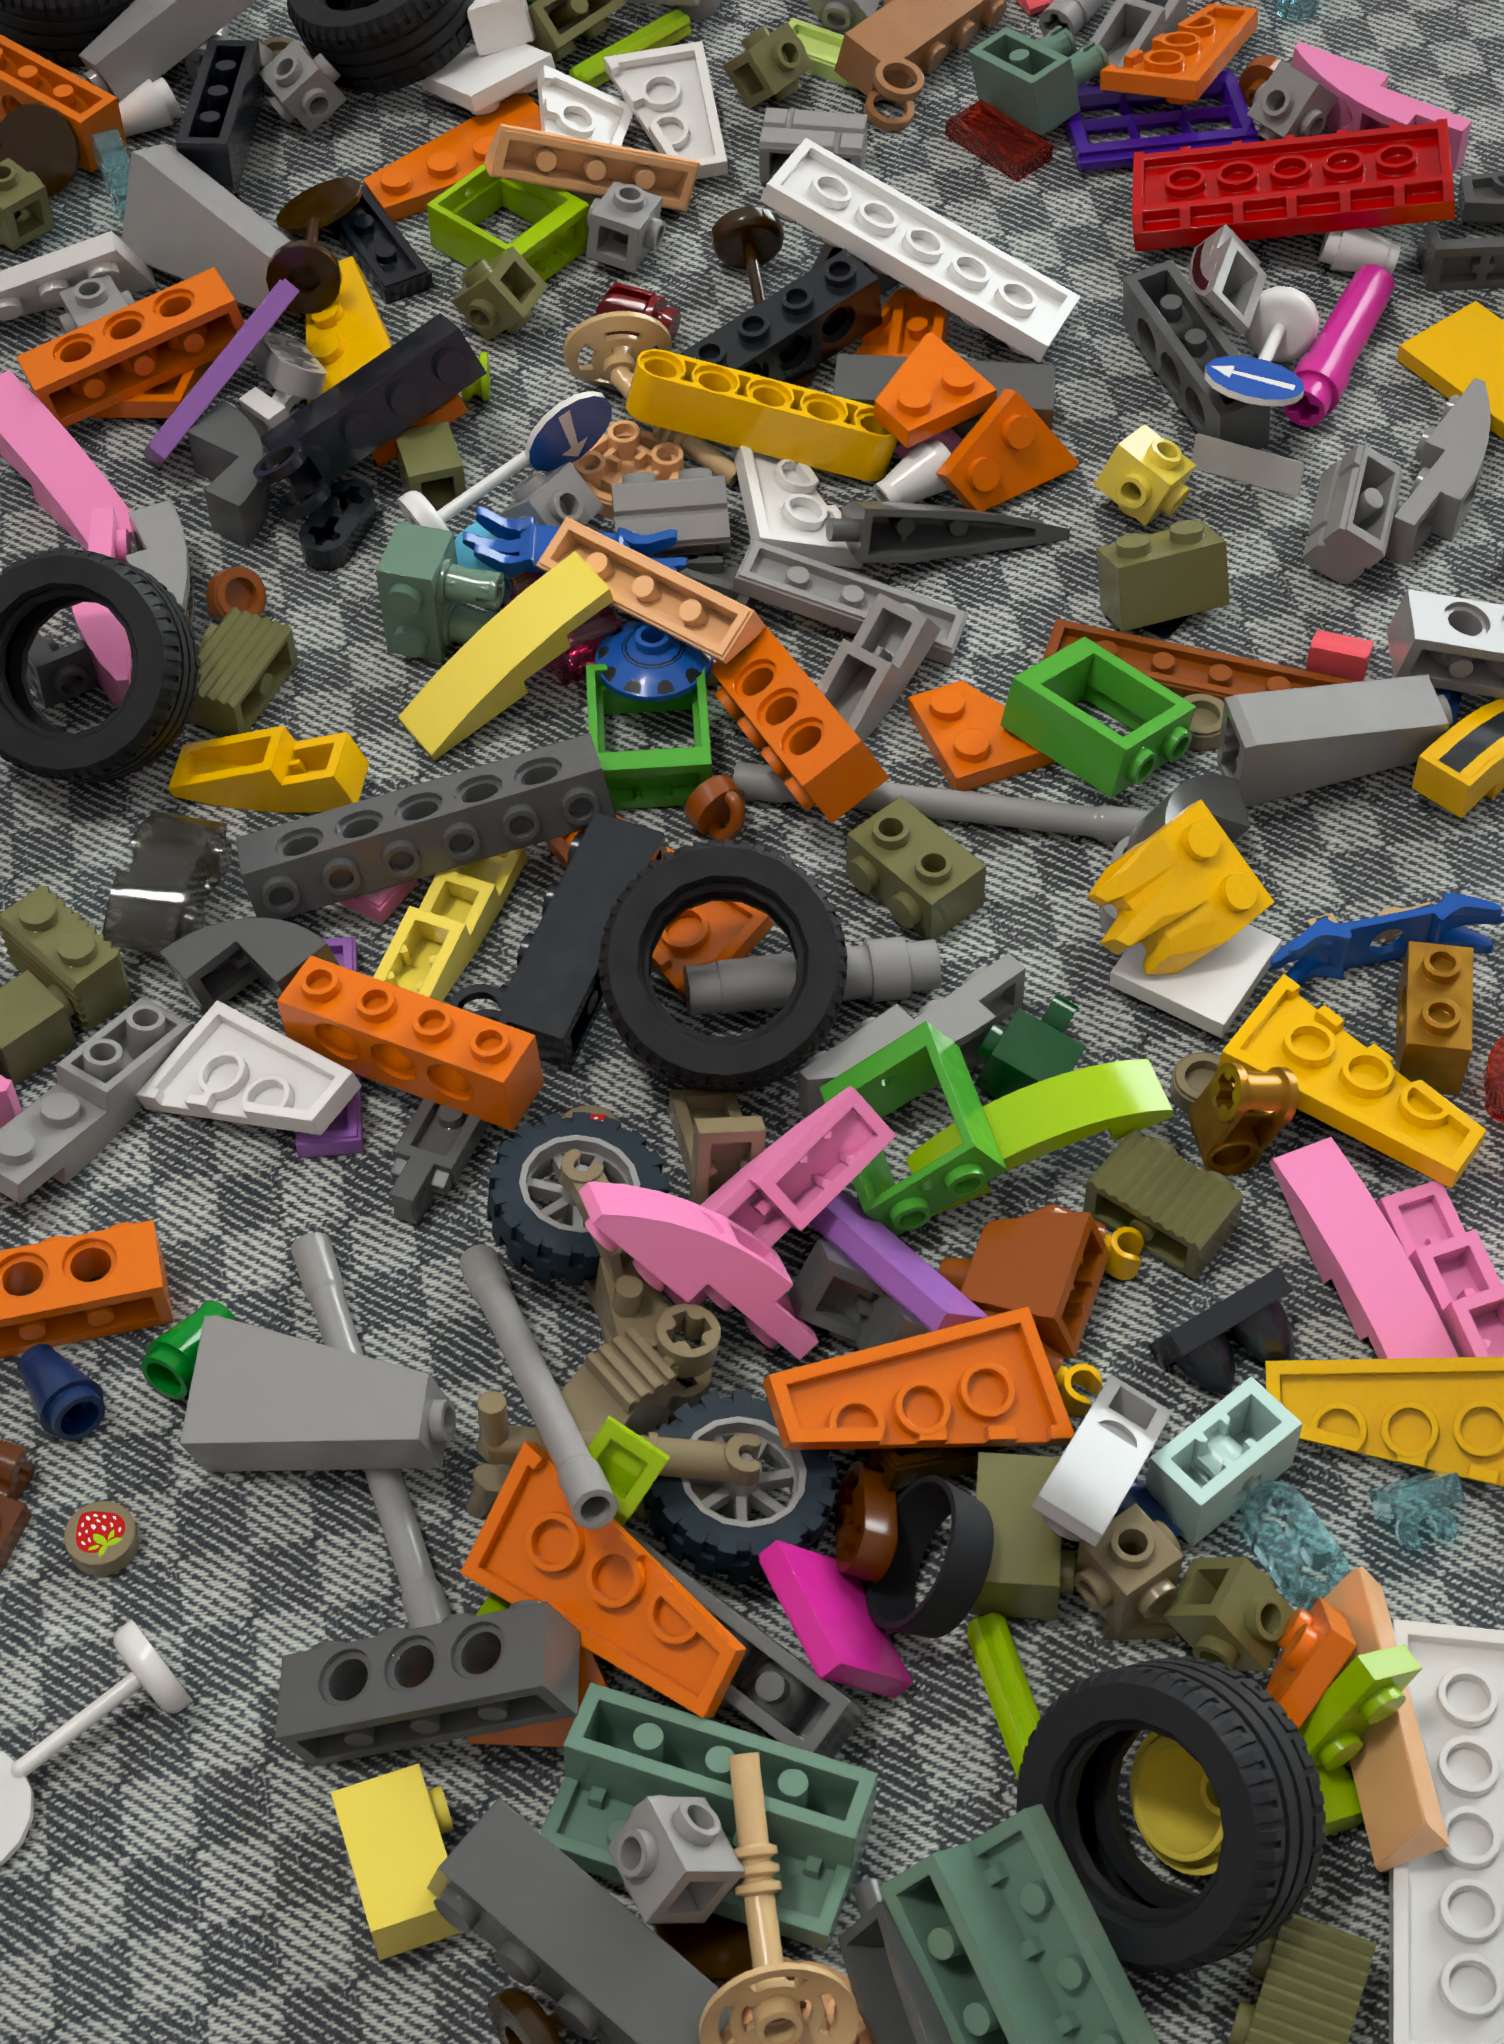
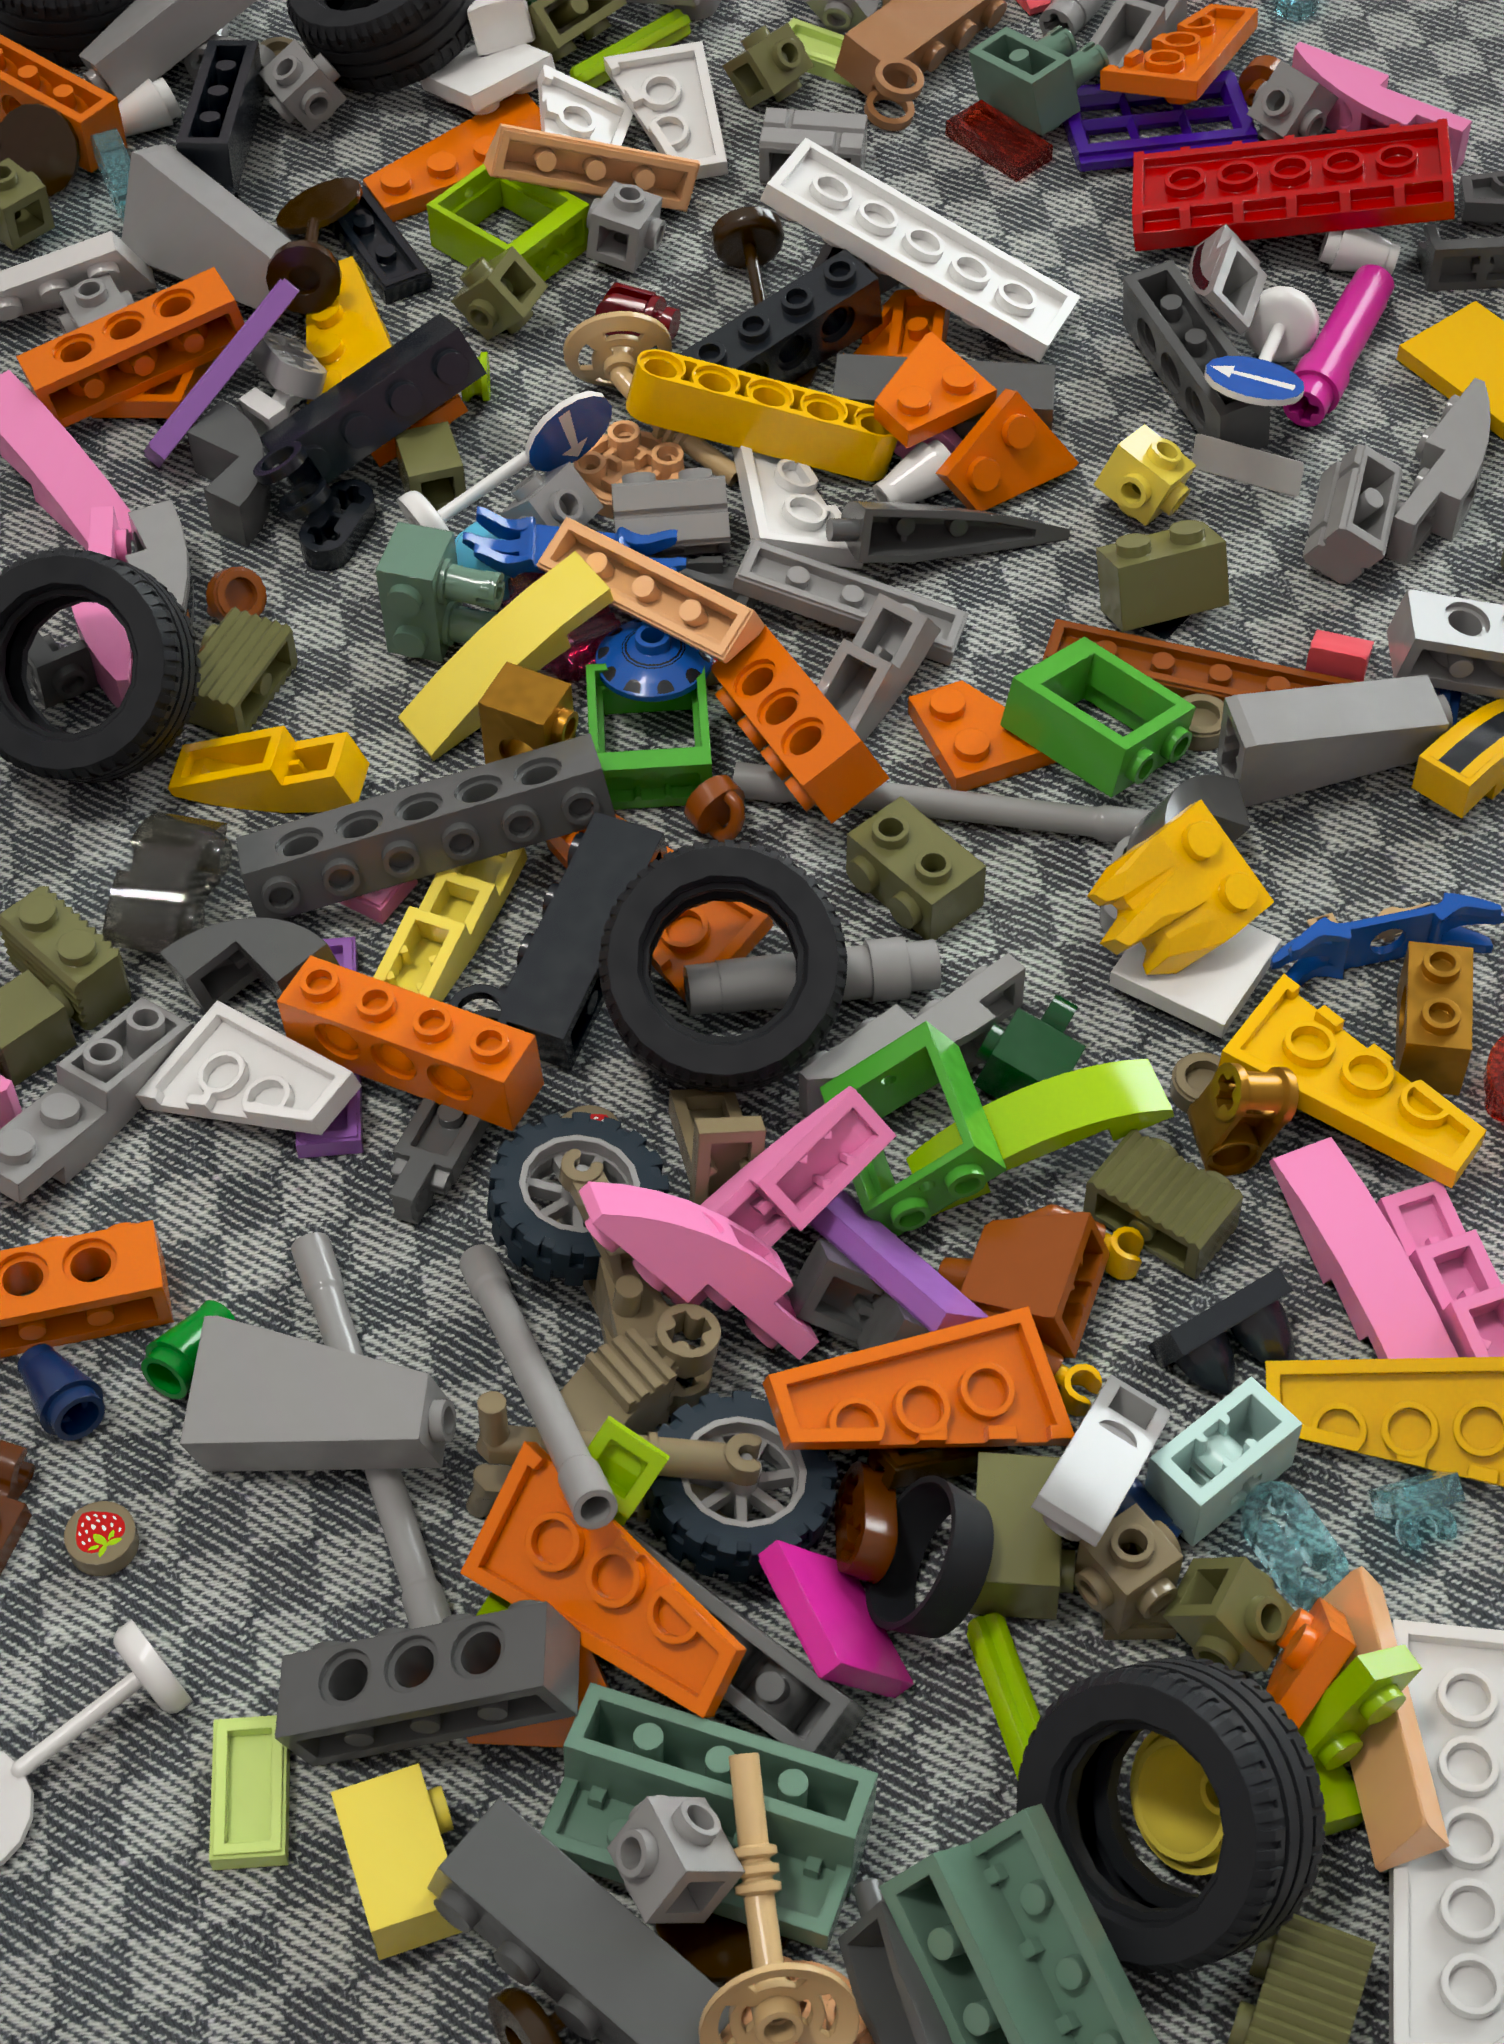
none -> yellowish green tile [209,1715,290,1871]
none -> pearl gold brick [478,662,578,764]

